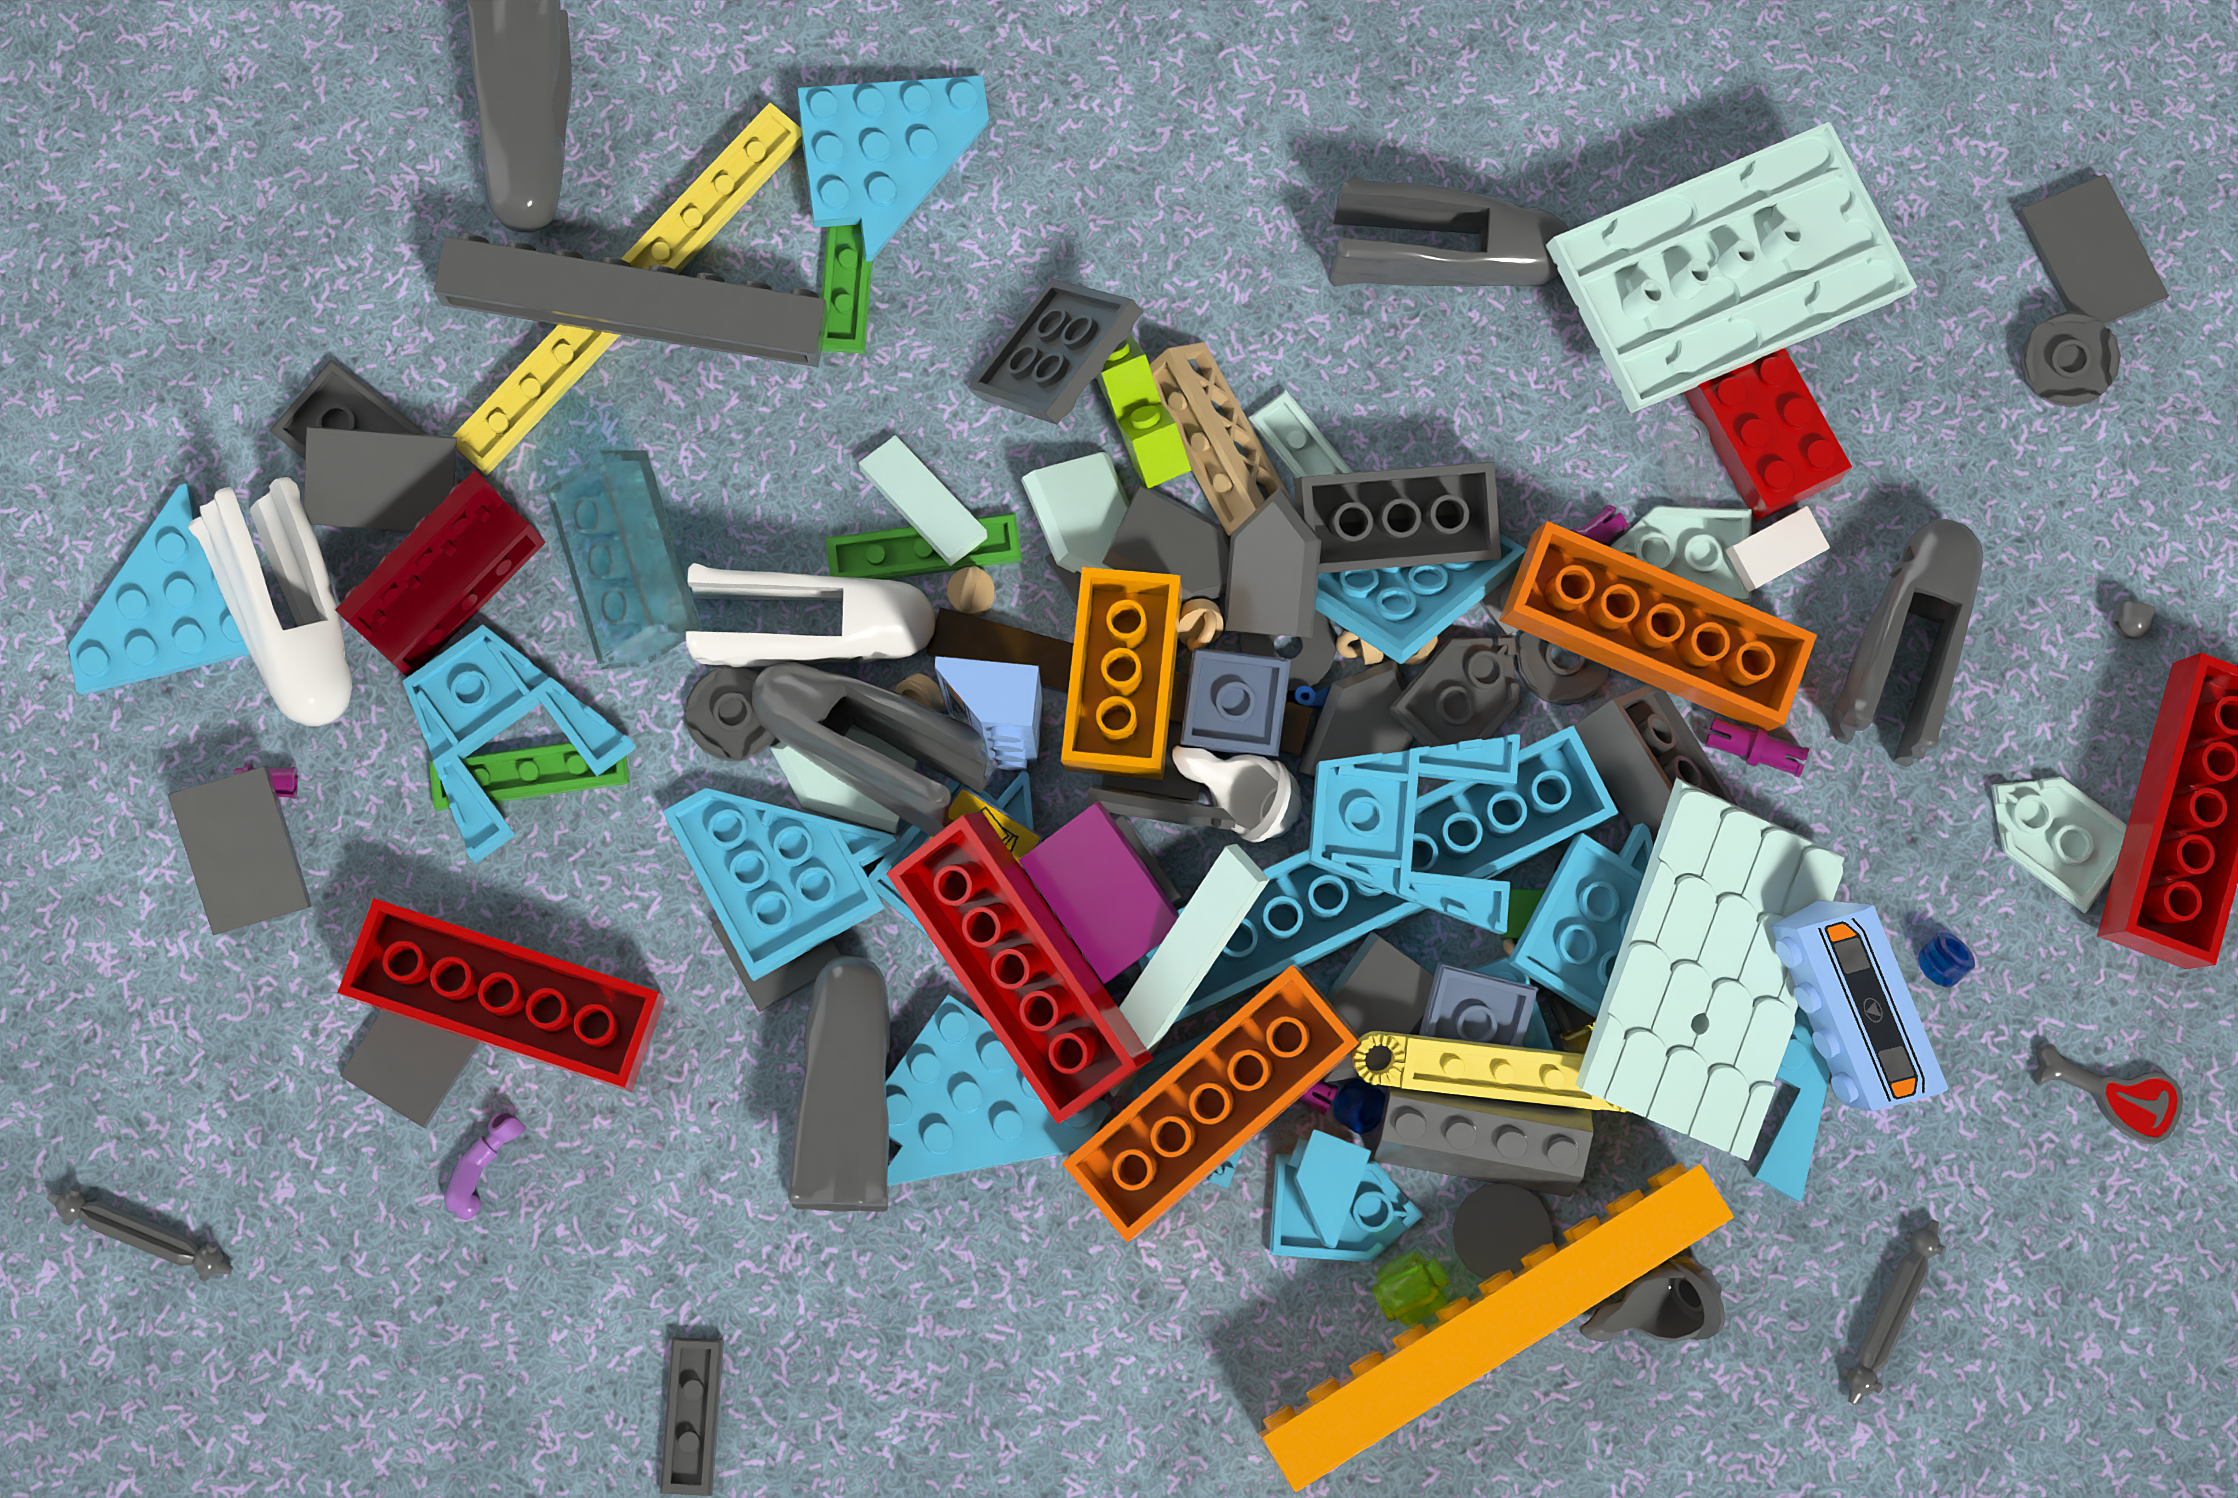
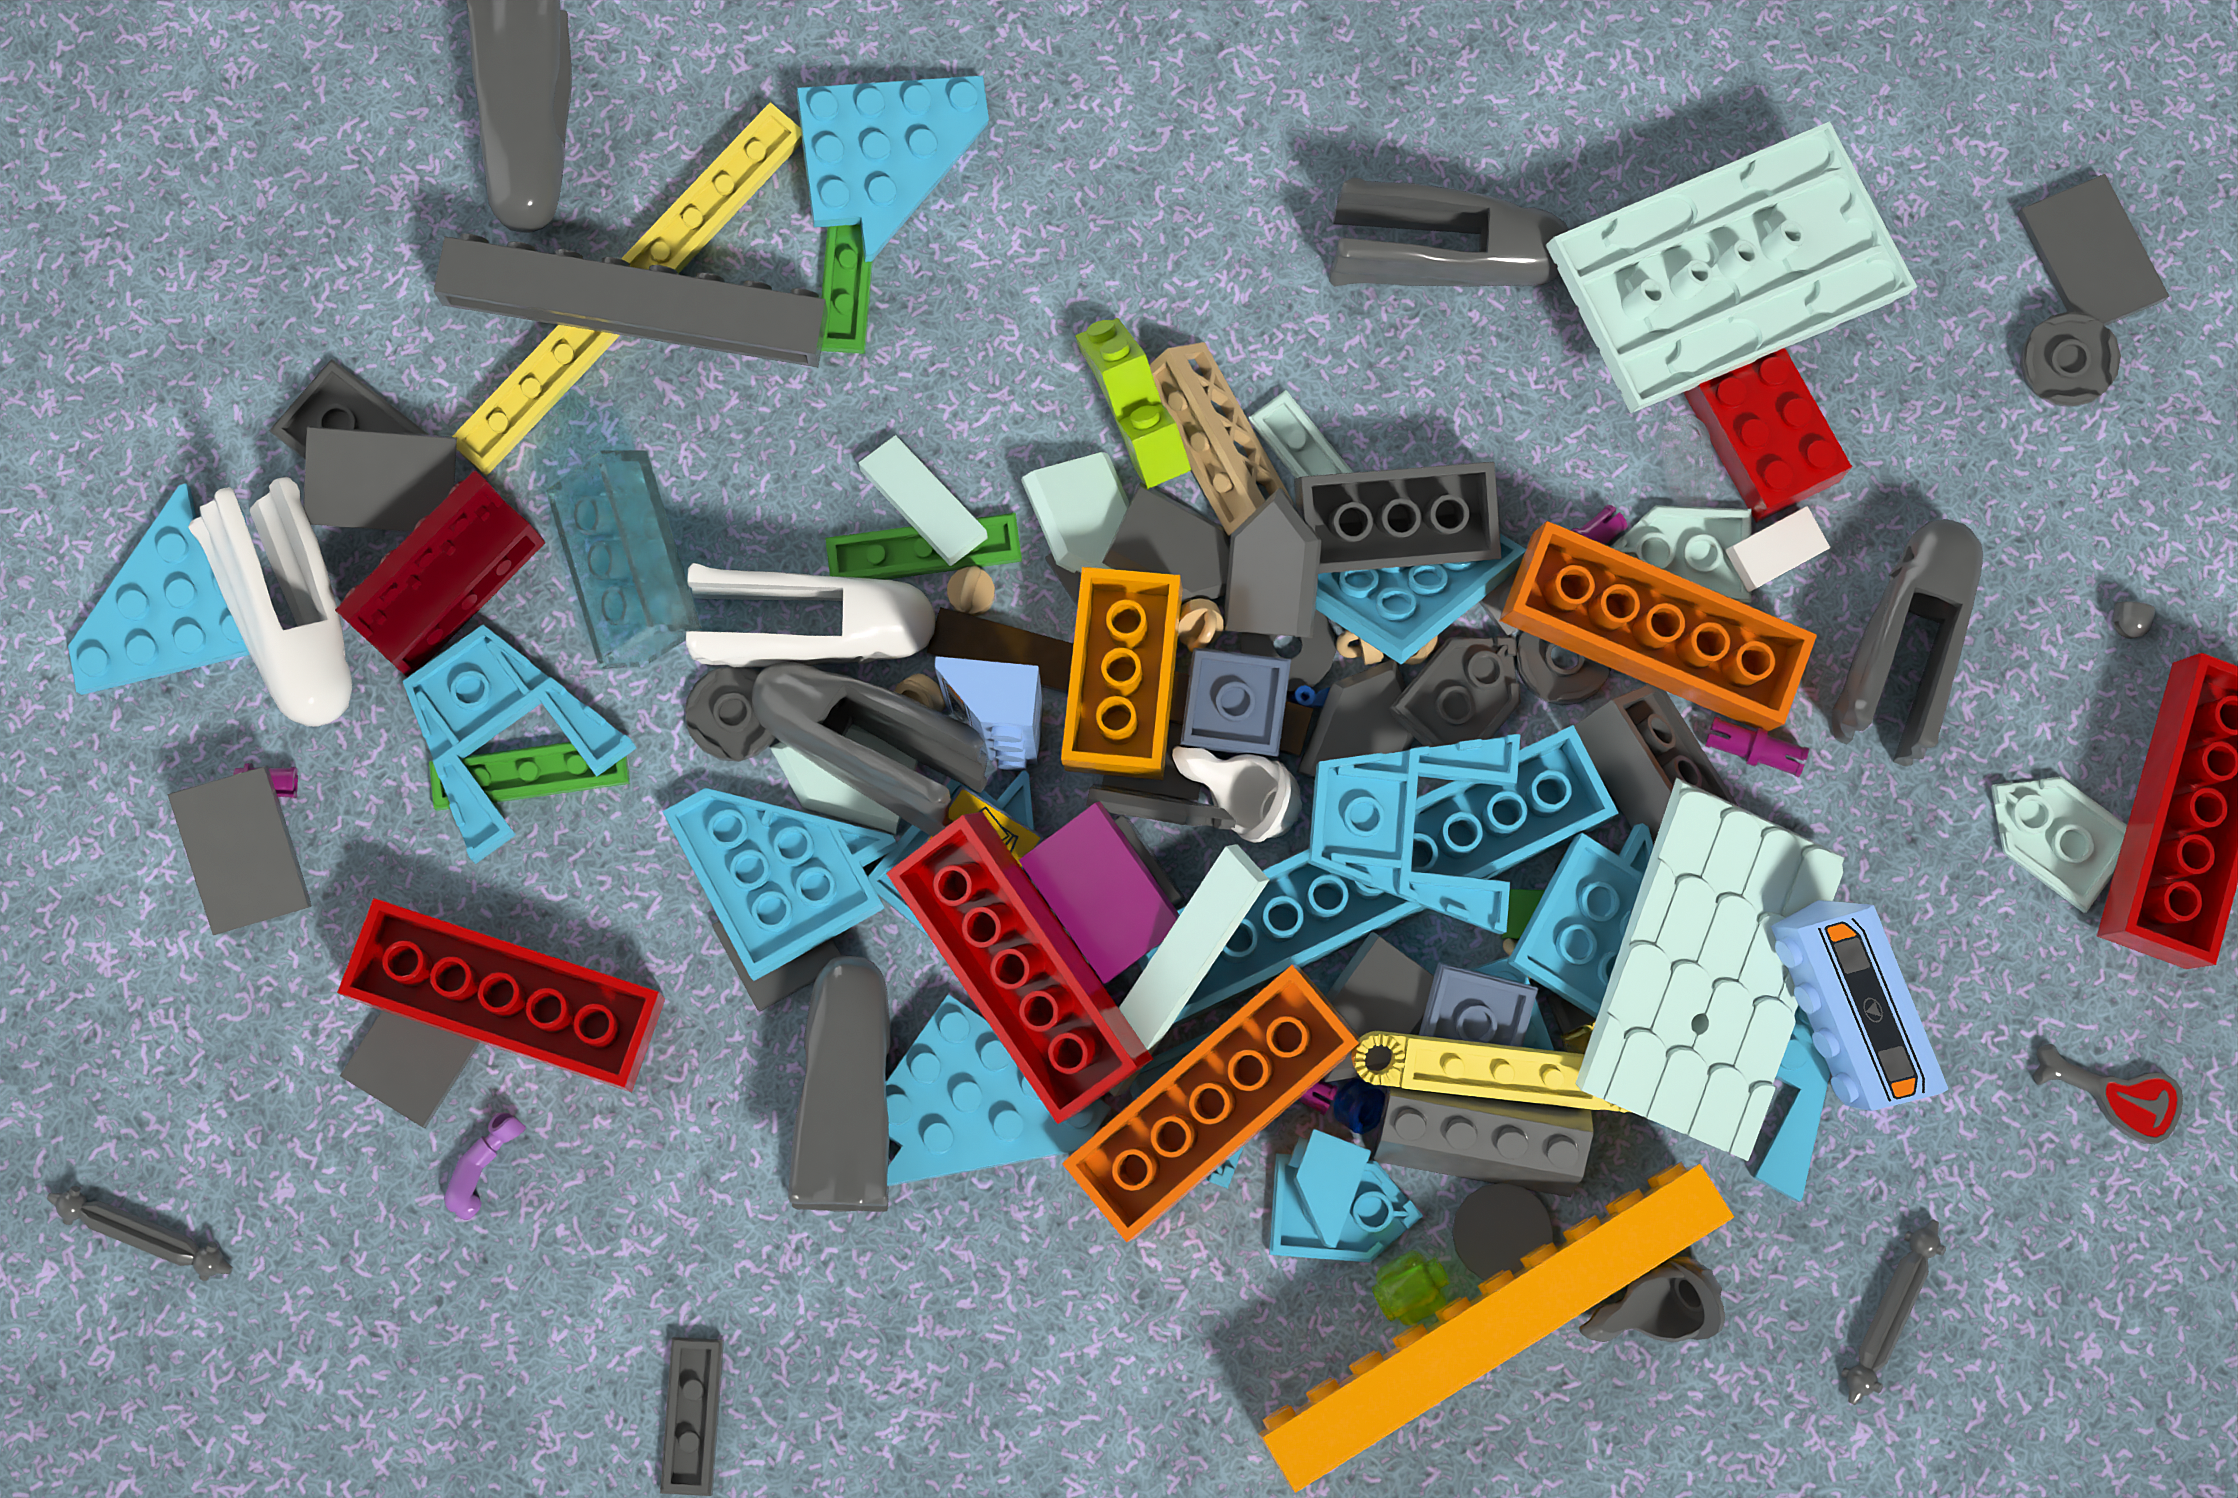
dark grey plate [968,278,1144,425] -> none
clear blue tile [1918,932,1975,988] -> none

